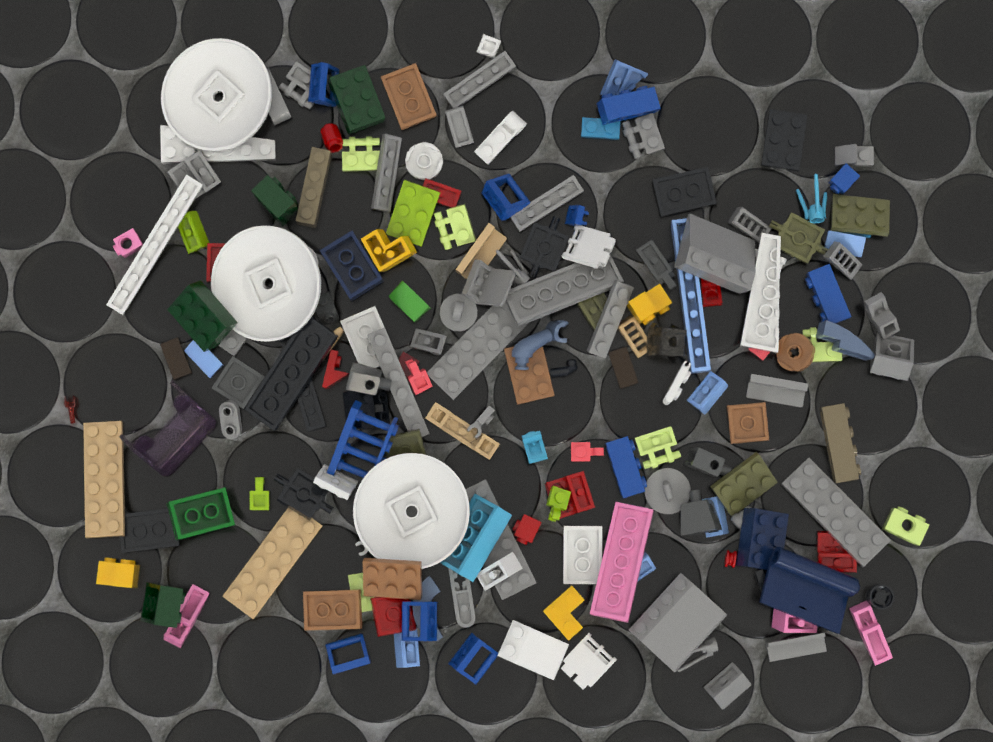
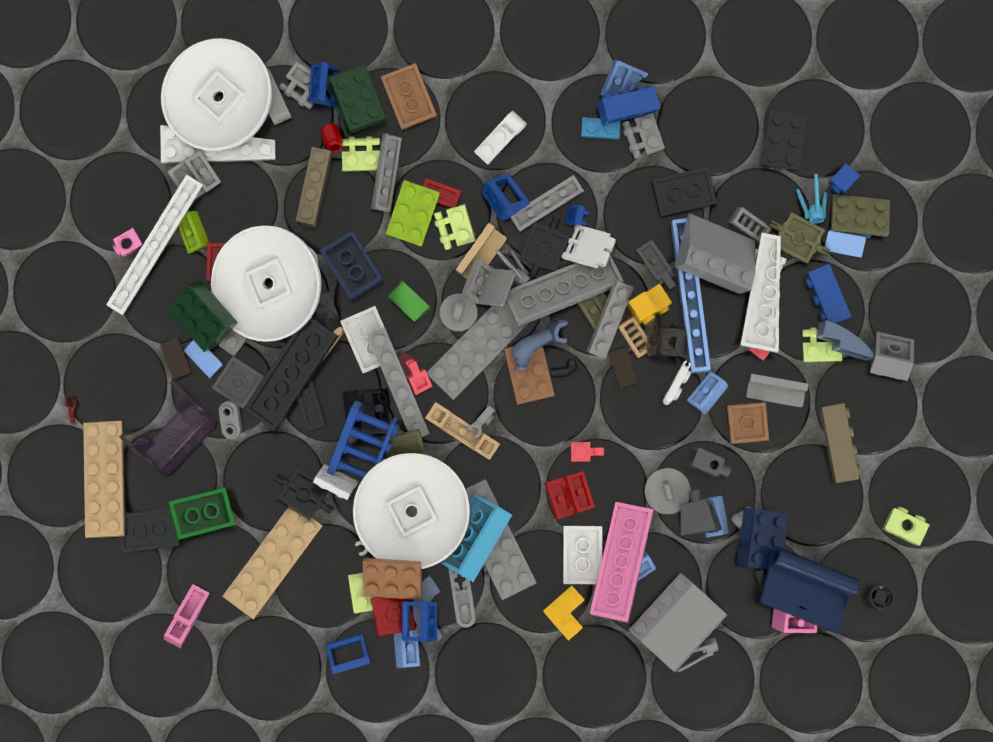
yellow brick [96,557,140,588] -> none
dark green brick [140,582,185,628] -> none
lime plate [250,477,270,510] -> none
dark green brick [251,175,299,227] -> none
medium nougat plate [303,589,362,631] -> none
red slope [322,350,349,389] -> none
dark grey torso [346,362,392,395] -> none
yellow brick [361,229,417,272] -> none
white tile [405,142,443,181] -> none
light grey slope [410,328,447,356] -> none
light grey plate [443,51,516,108] -> none
light grey tile [445,105,474,148] -> none
blue tile [448,633,498,684] -> none
white tile [477,34,501,59] -> none
white slope [477,552,523,591] -> none
white slope [497,620,569,680] -> none
red brick [513,514,542,545] -> none
medium azure bracket [522,431,548,464] -> none
lime plate [546,486,571,522] -> none
white plate [561,633,617,690] -> none
blue brick [605,436,647,499] -> none
yellowish green plate [634,426,681,469] -> none
red slope [700,278,722,307] -> none
light grey panel [703,662,751,710] -> none
olive plate [710,452,778,517] -> none
red bush [724,550,737,568] -> none
light grey panel [765,632,827,662] -> none
medium nougat plate [777,333,815,372] -> none
light grey plate [781,458,891,567] -> none
red slope [817,531,857,572] -> none
light grey slope [823,241,862,280] -> none
light grey slope [835,144,874,166] -> none
bright pink slope [849,601,893,666] -> none
light grey brick [865,292,900,340] -> none

